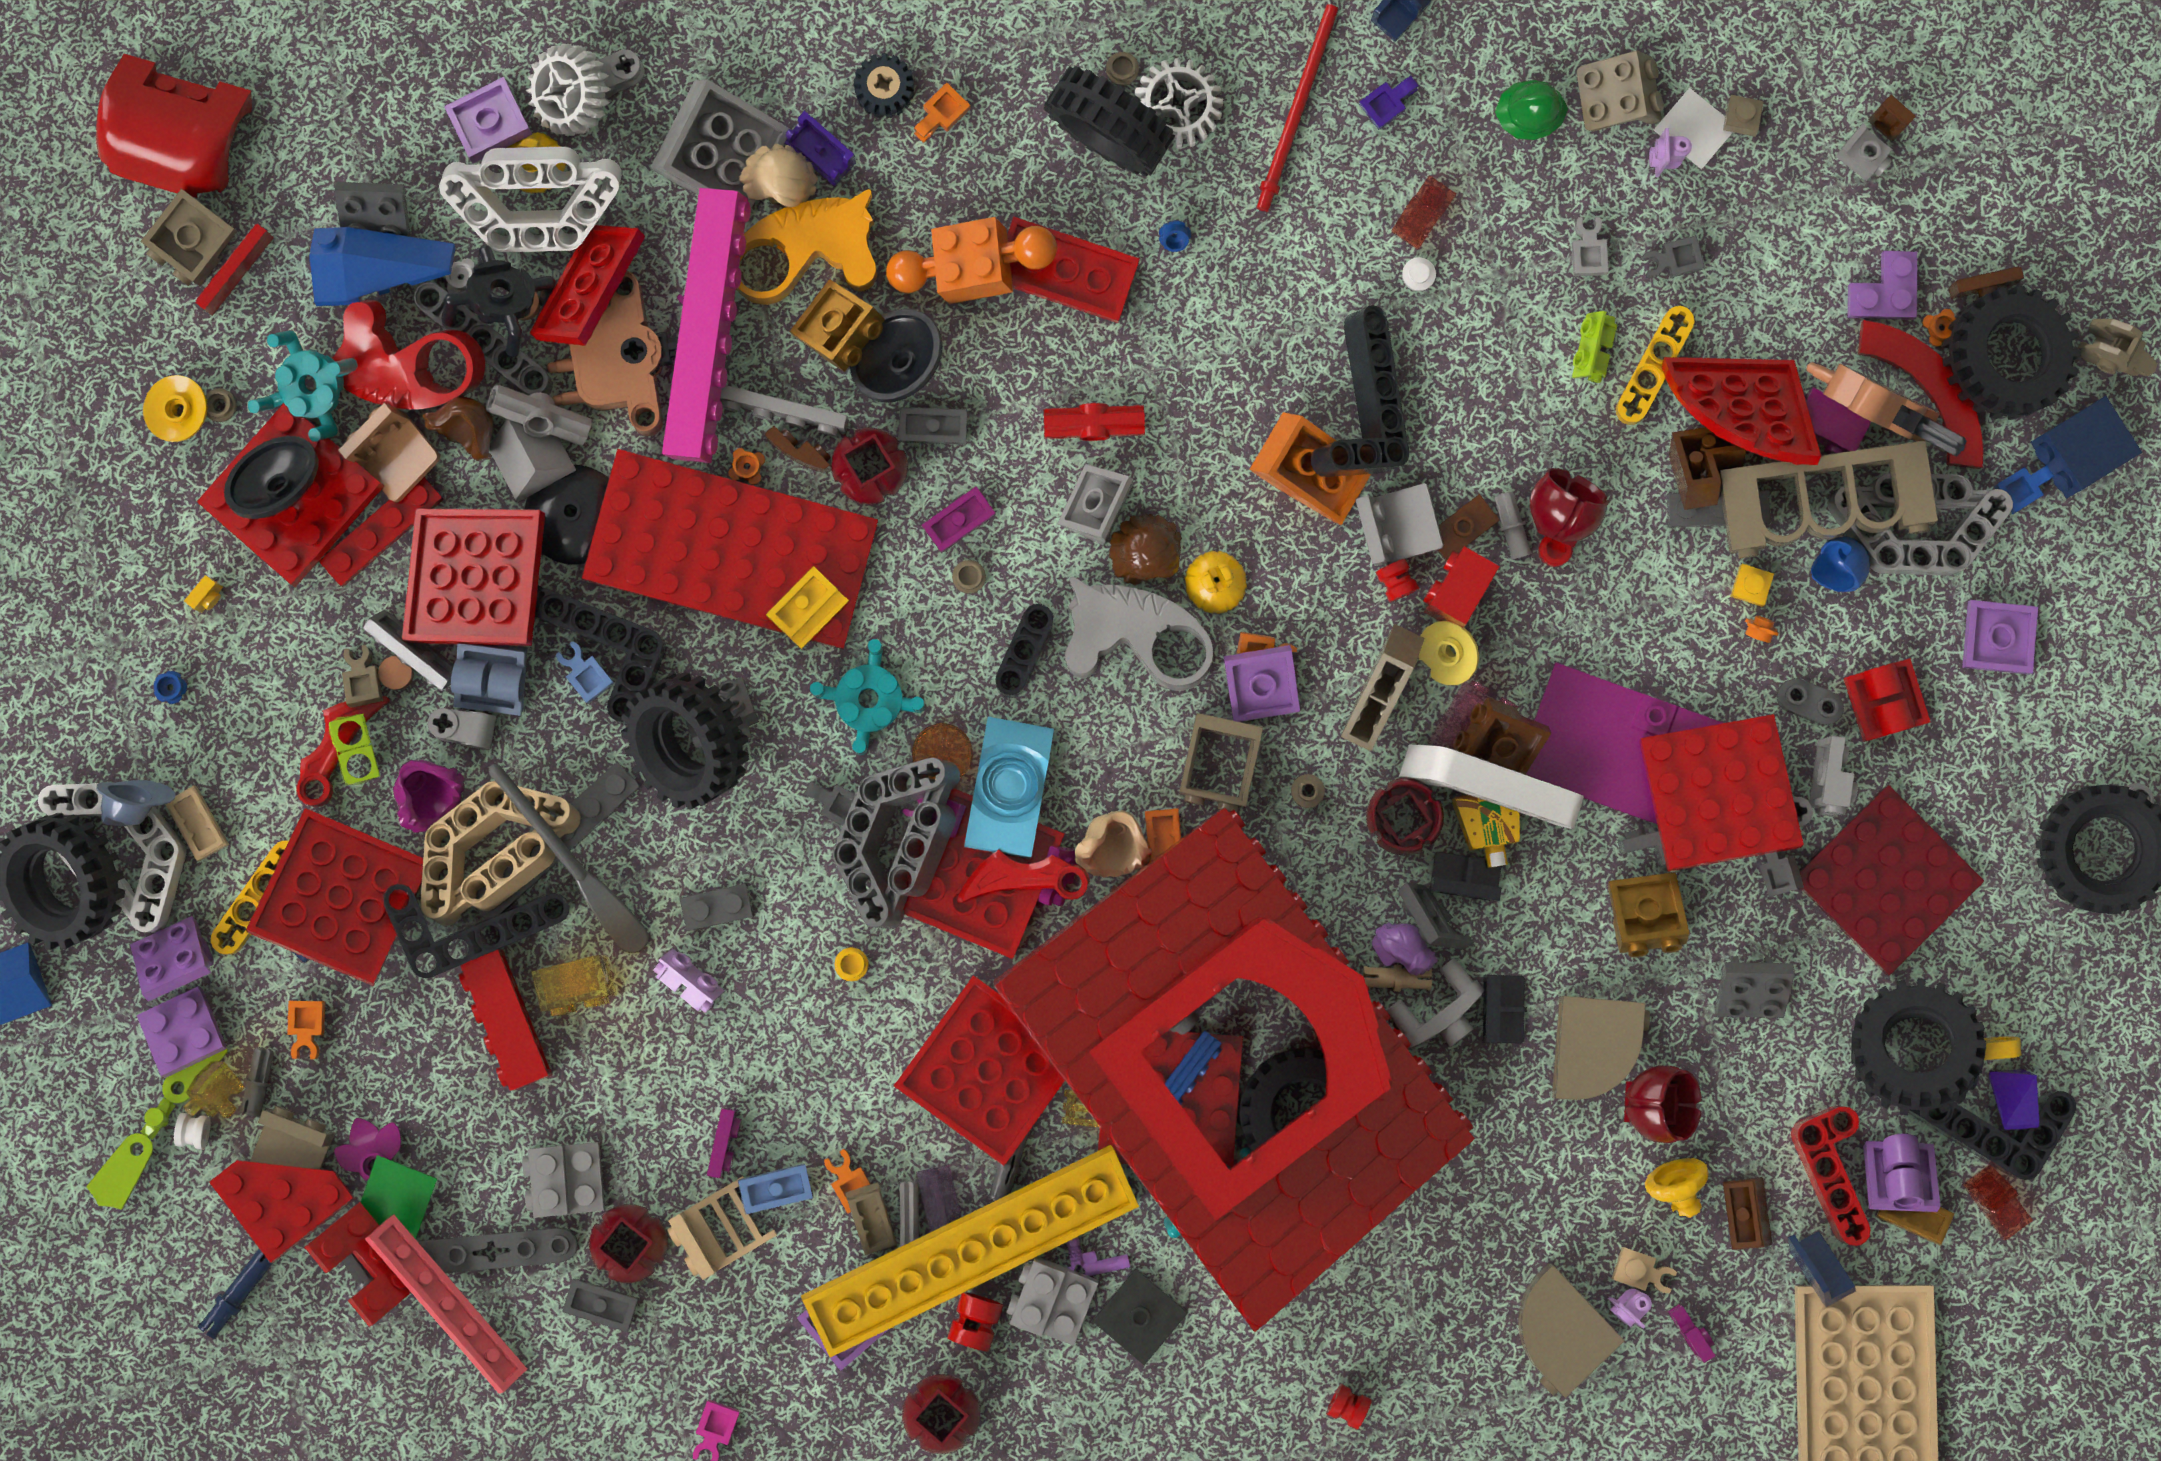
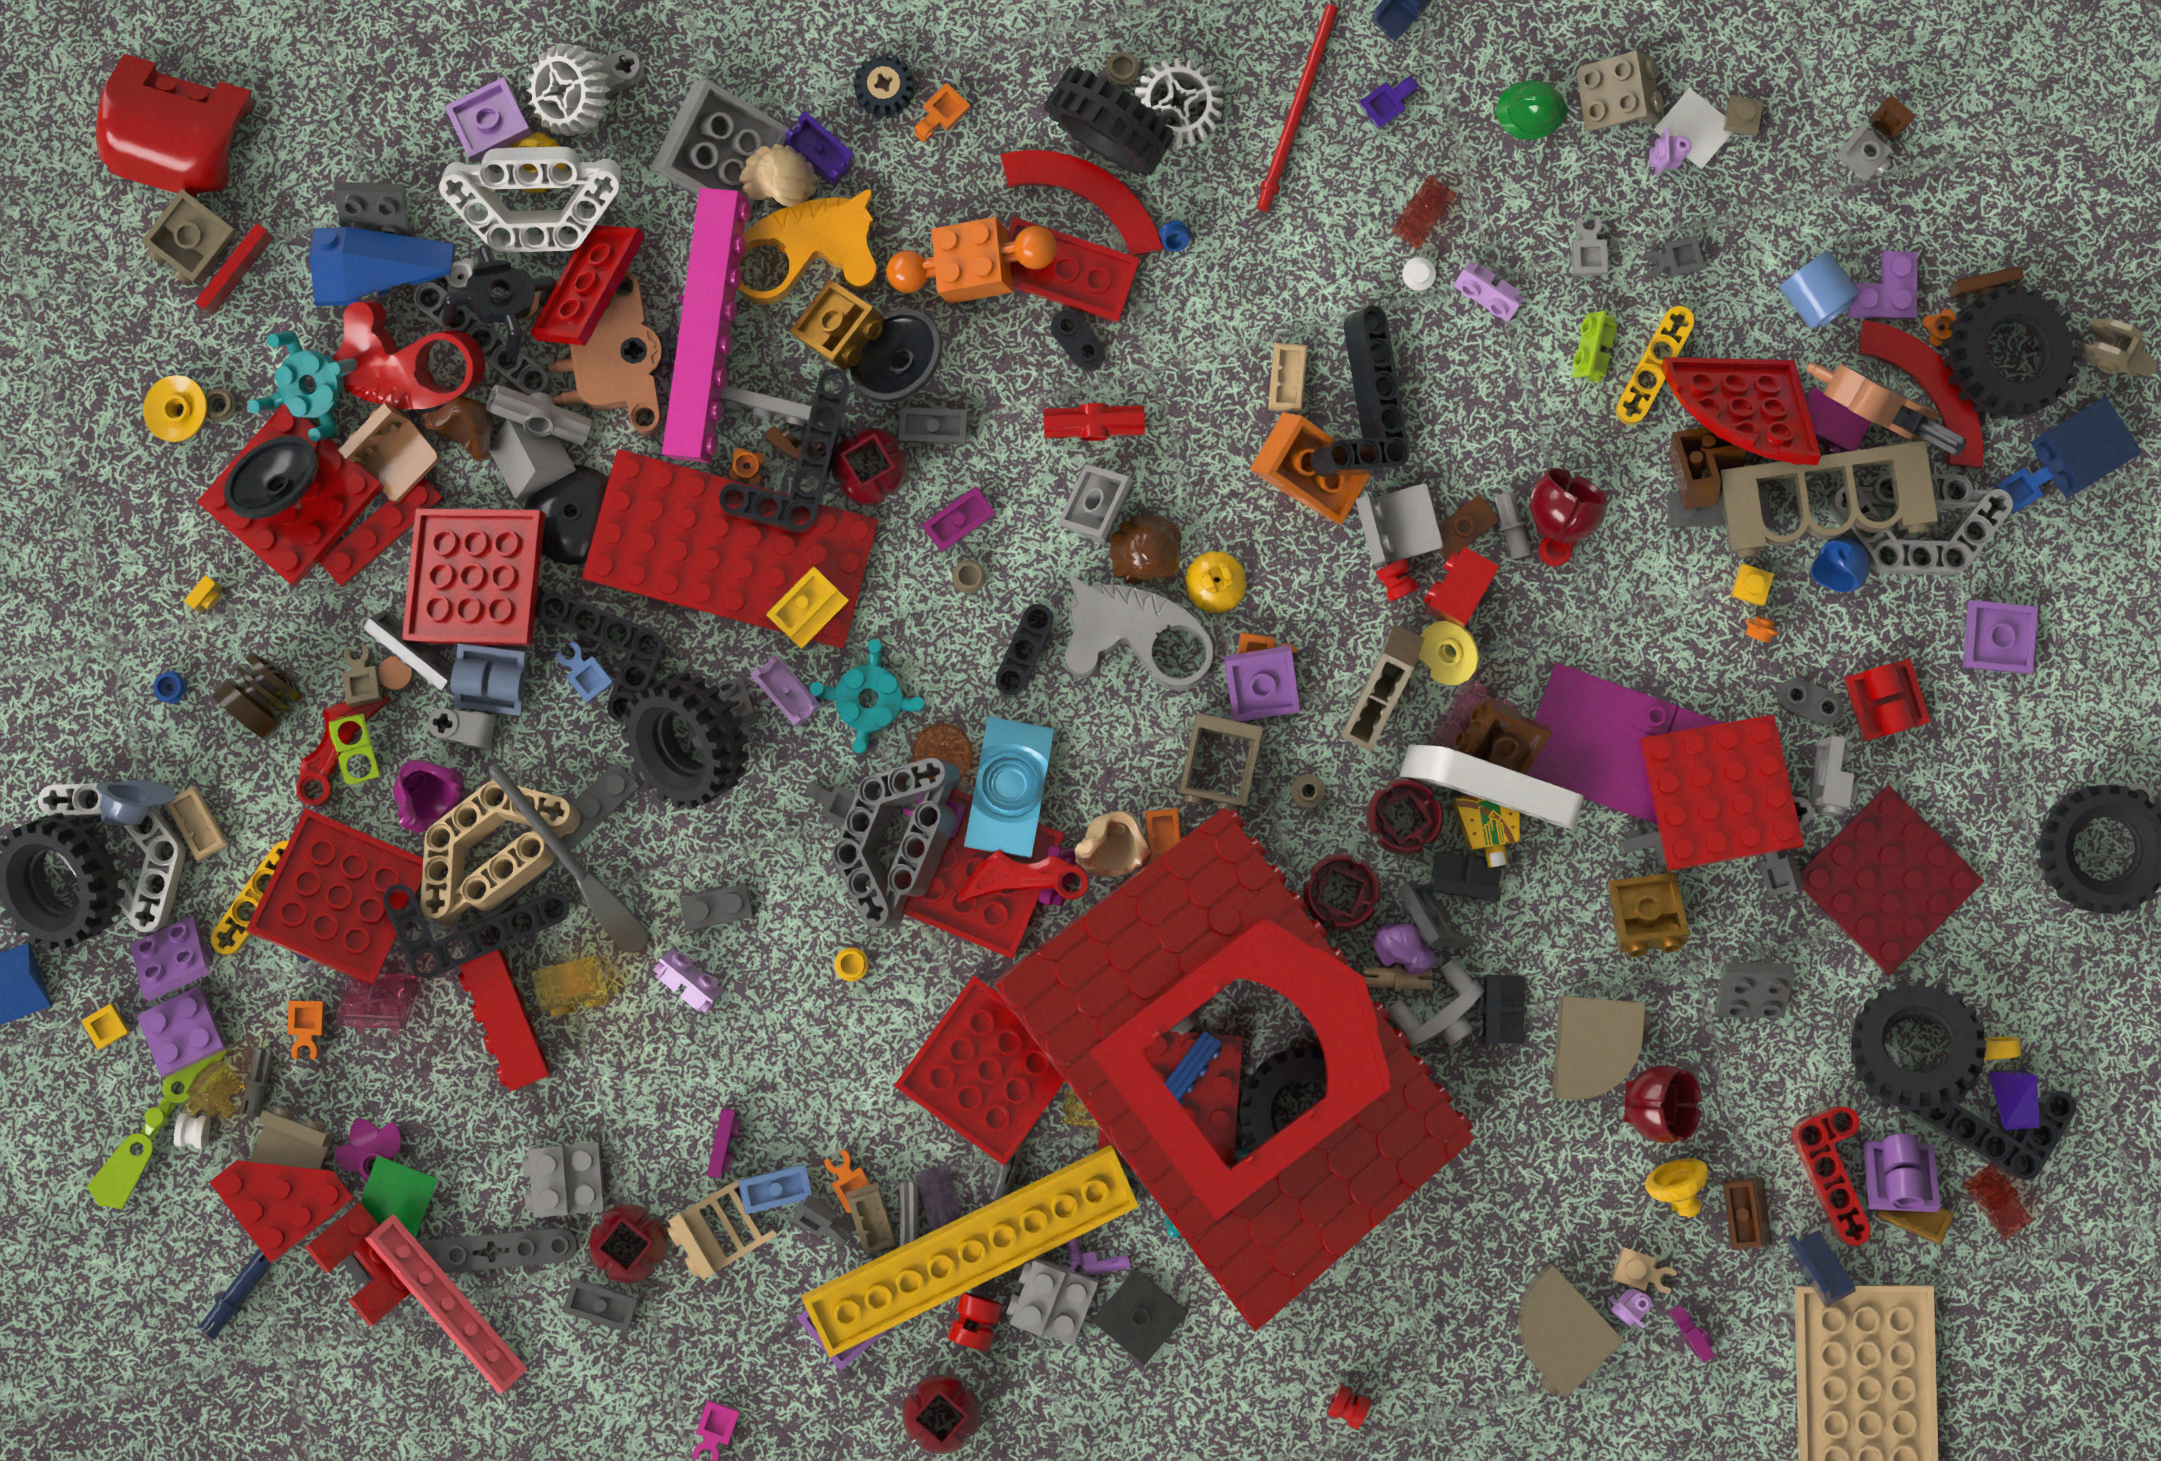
none -> yellow plate [81,1003,131,1050]
none -> dark brown wheel [212,651,306,741]
none -> clear pink plate [336,973,418,1035]
none -> black beam [719,368,850,534]
none -> lavender hinge [750,656,822,728]
none -> dark grey plate [791,1195,856,1246]
none -> red tile [1000,150,1163,257]
none -> black plate [1051,310,1105,371]
none -> tan plate [1268,342,1308,413]
none -> dark red piece [1303,853,1381,931]
none -> lavender hinge [1453,261,1525,323]
none -> medium blue piece [1779,250,1860,329]

